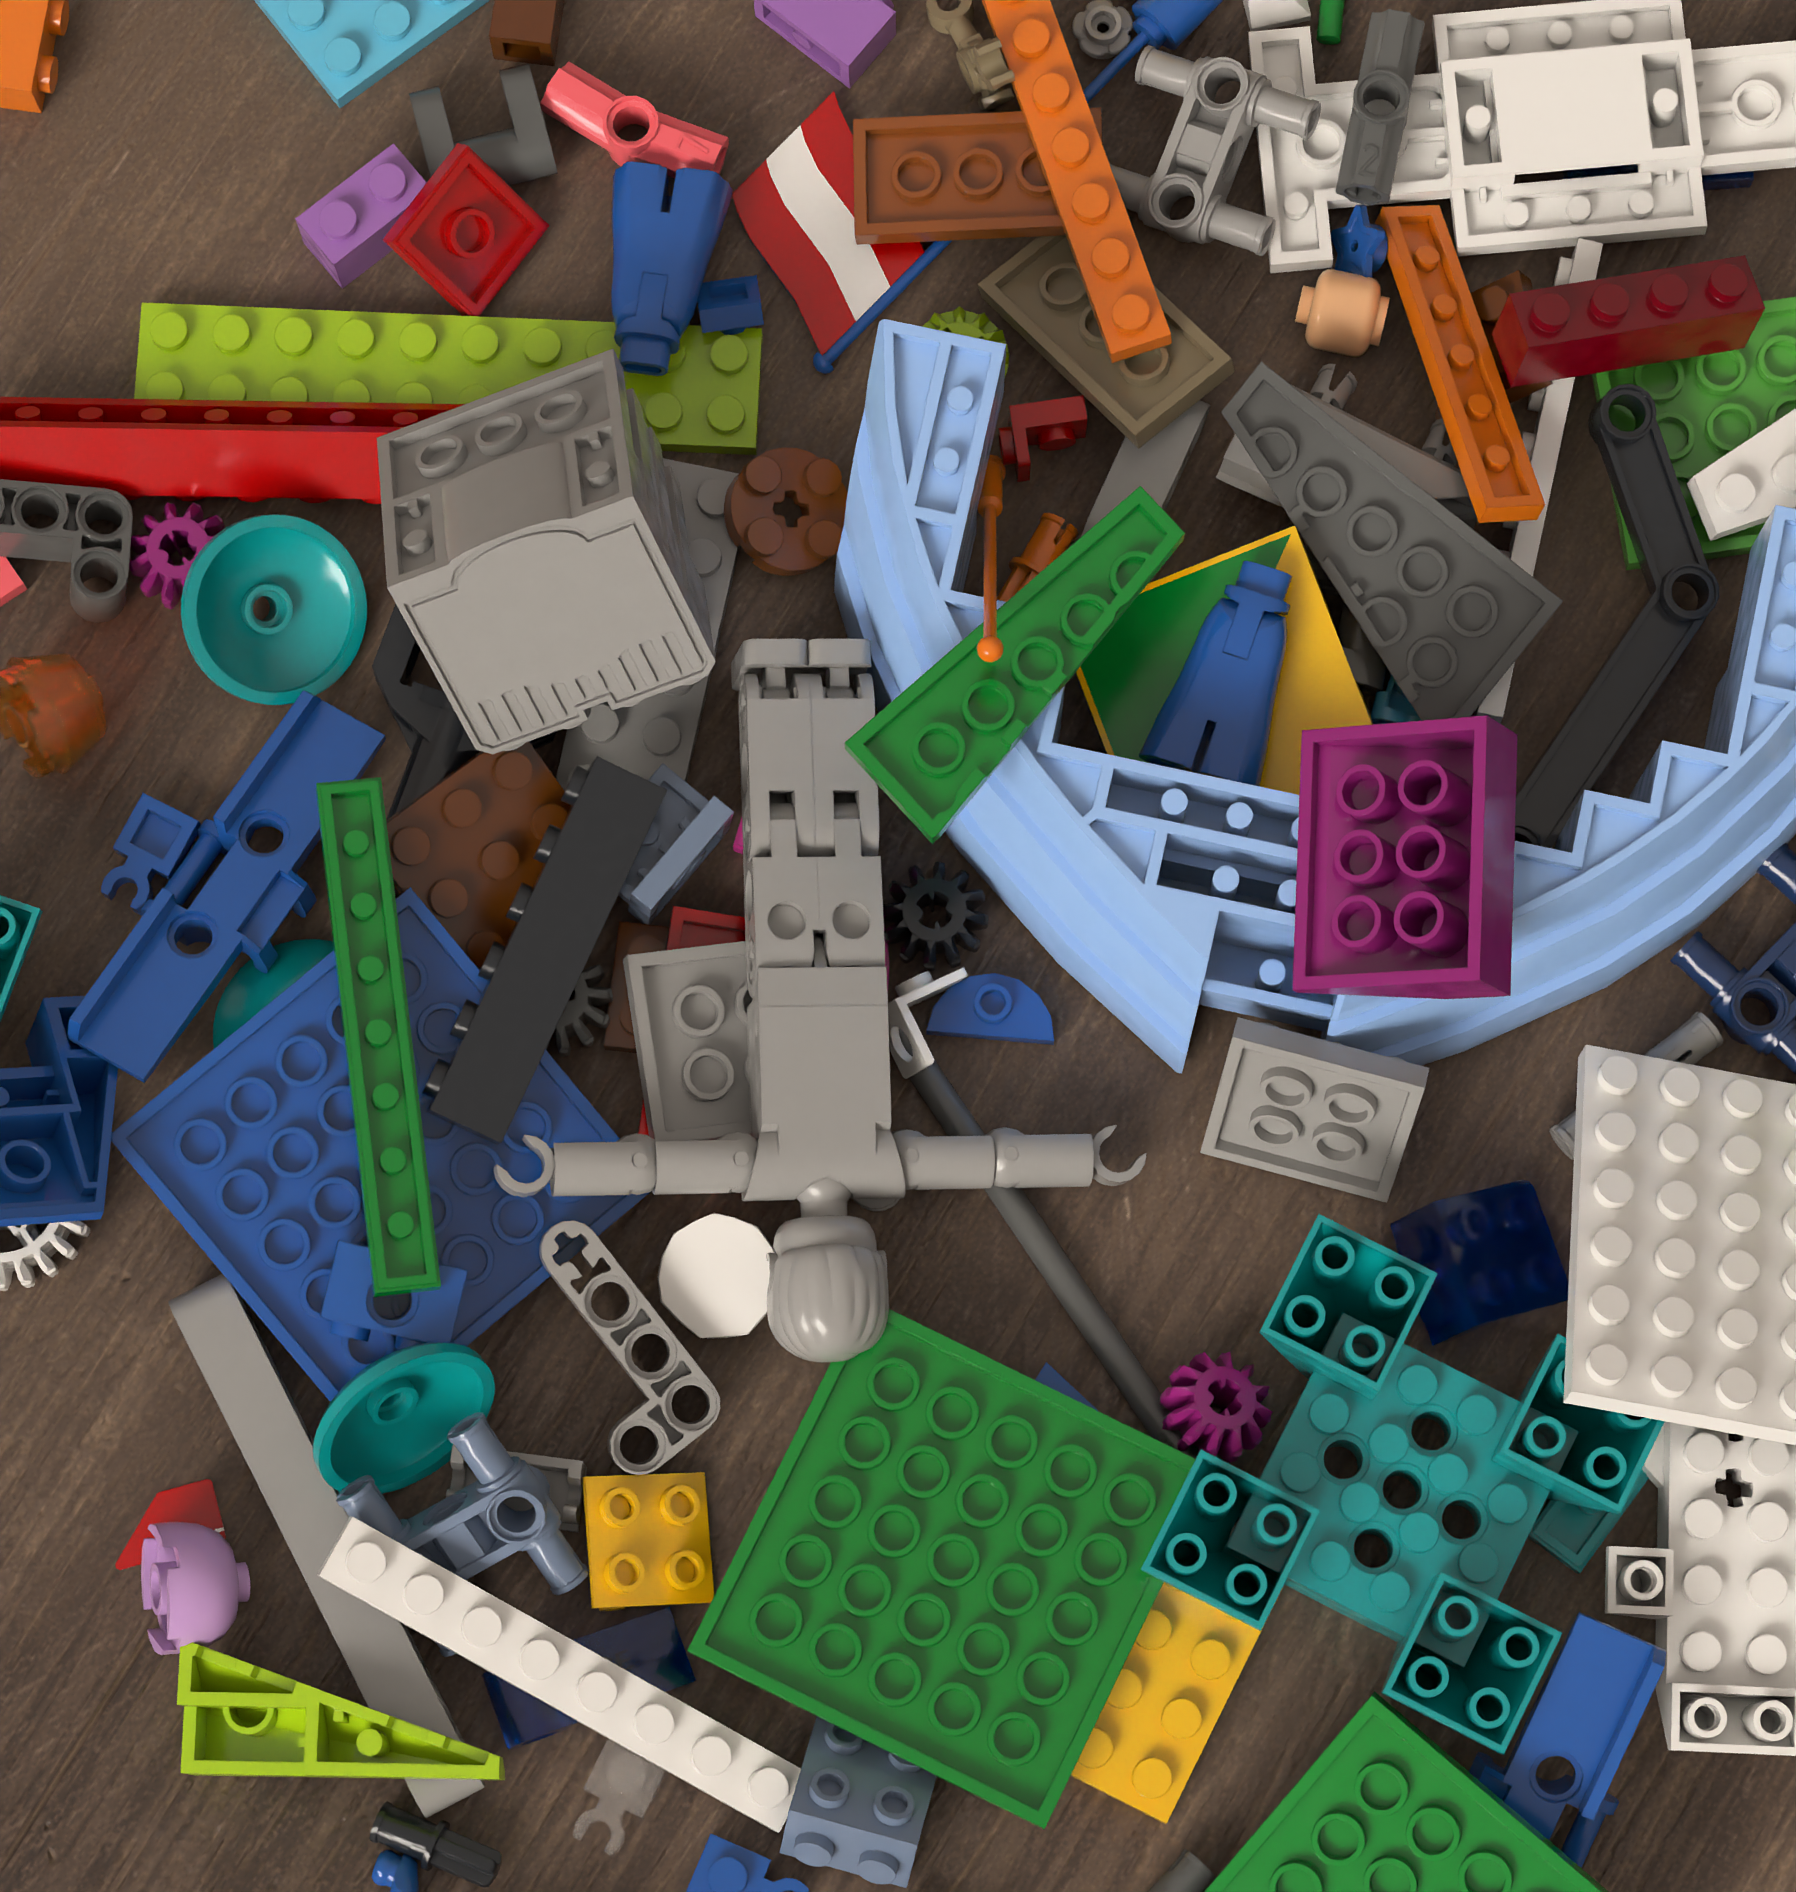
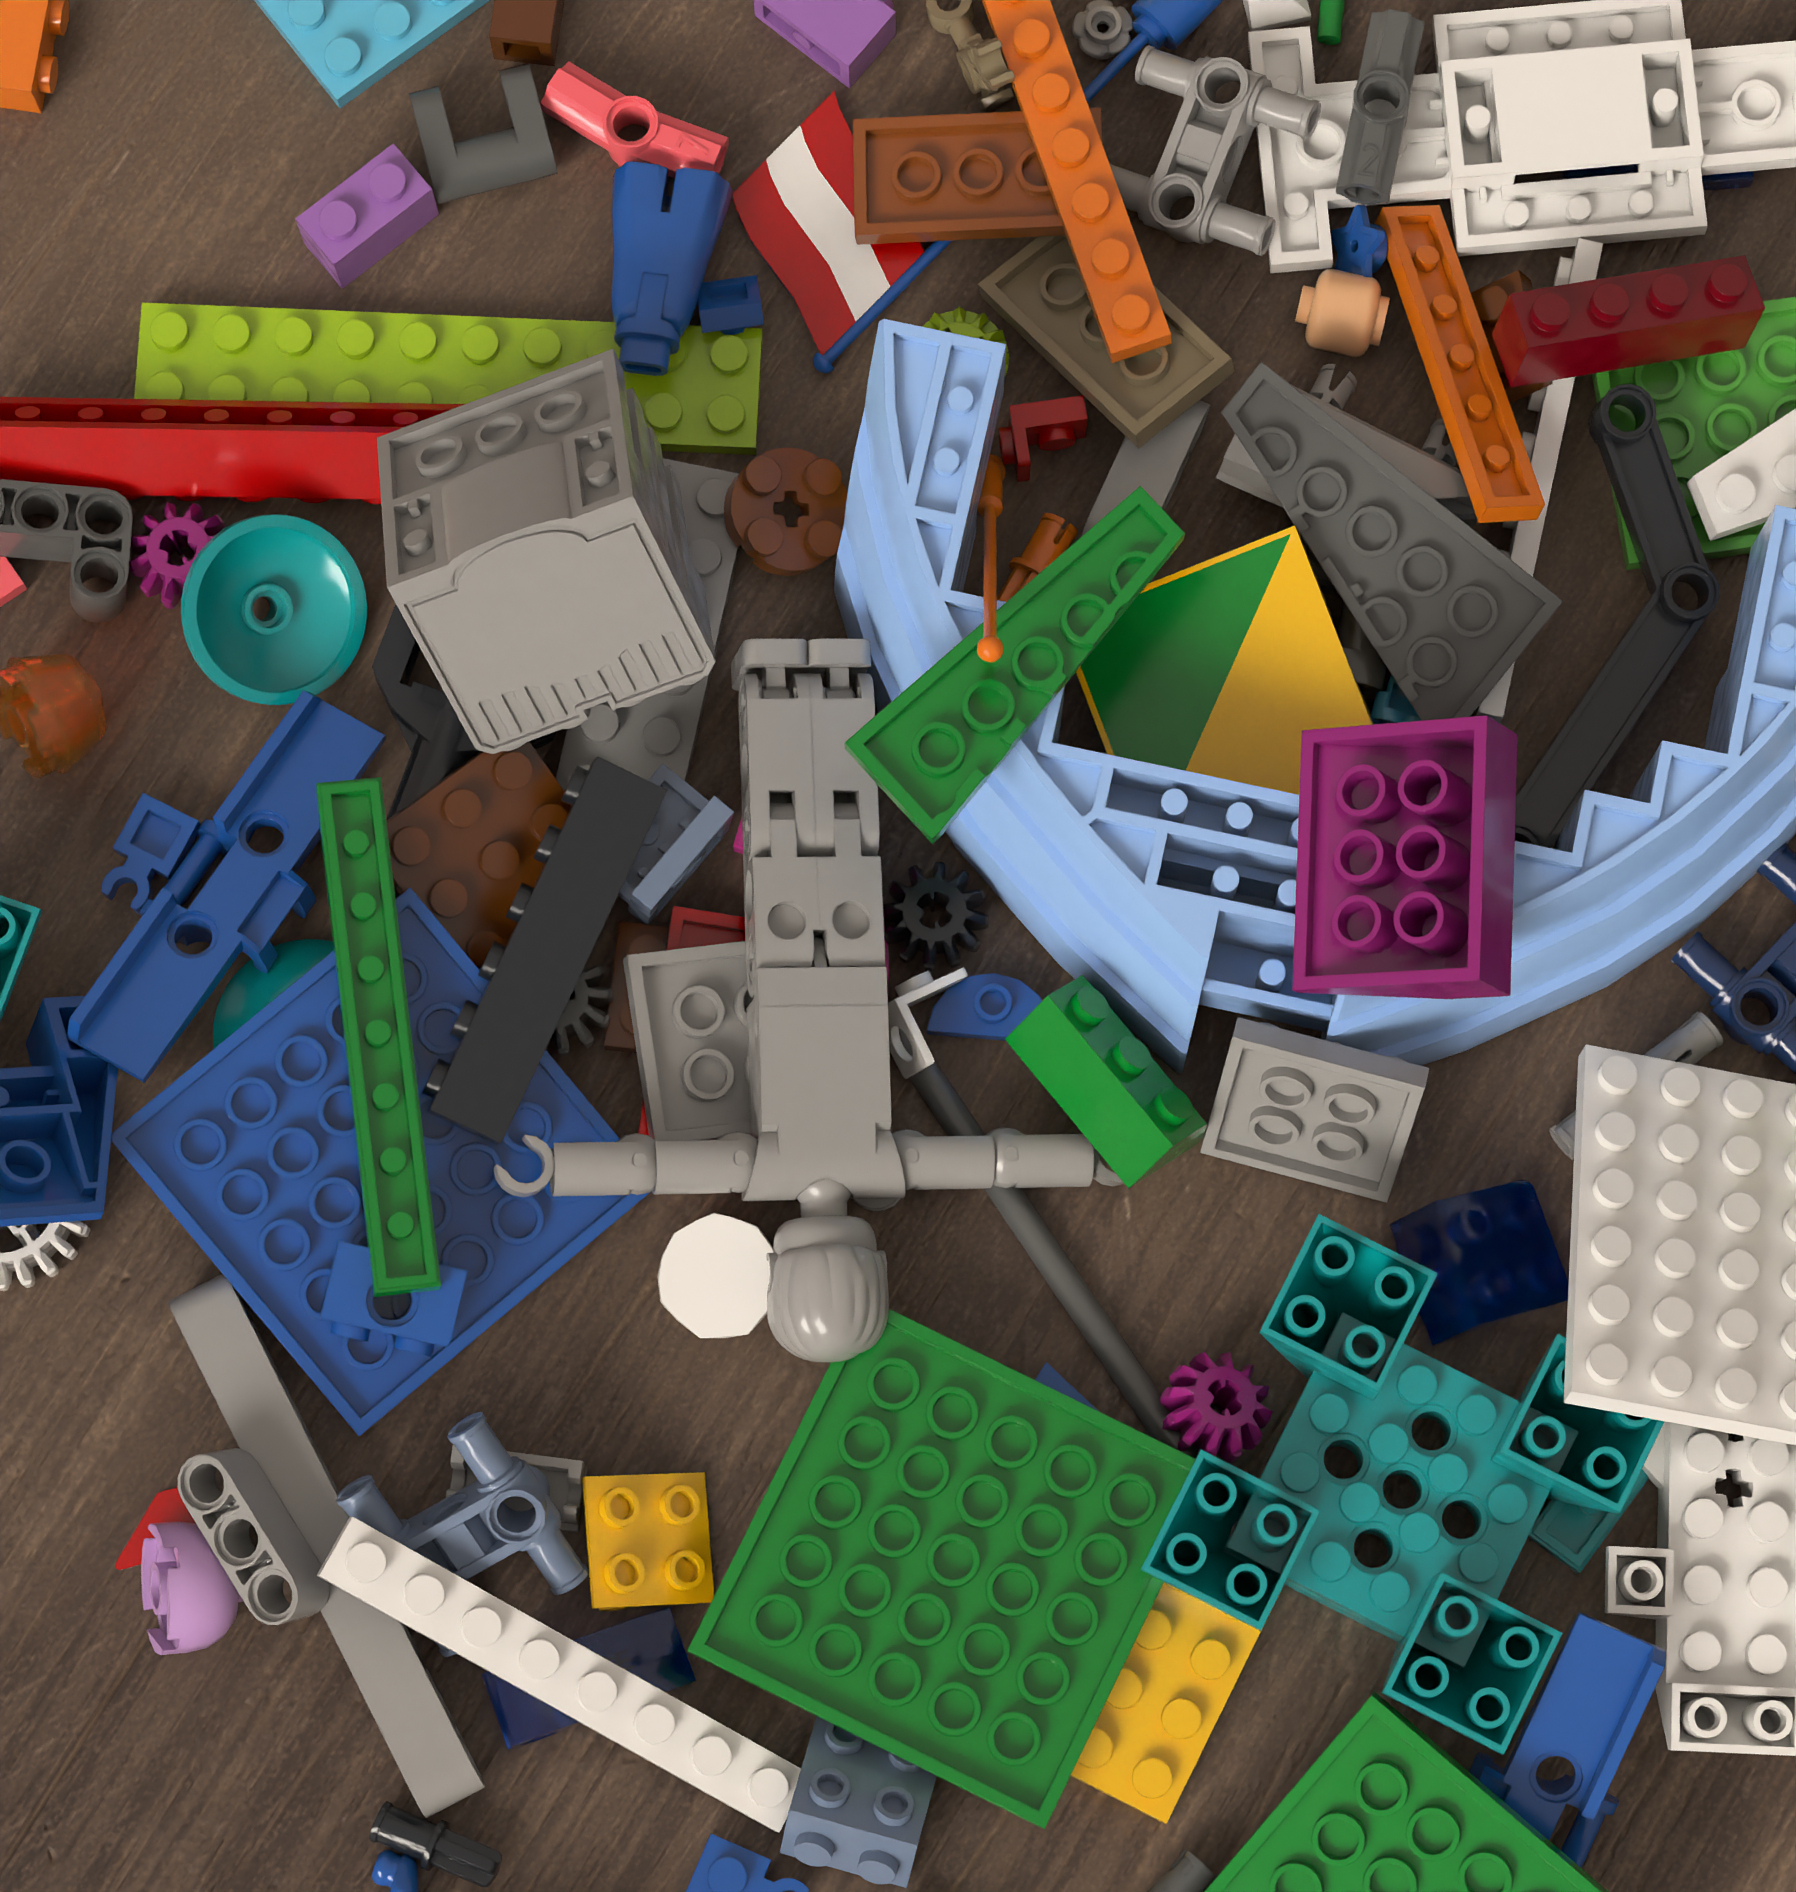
lime wedge [177,1642,505,1780] -> none
teal dish [313,1343,495,1494] -> none
red tile [382,143,550,316] -> none
light grey beam [539,1220,720,1475] -> none
clear plate [573,1739,667,1856] -> none
blue piece [1138,561,1292,786] -> none
none -> light grey beam [177,1448,329,1625]
none -> green slope [1005,975,1207,1189]

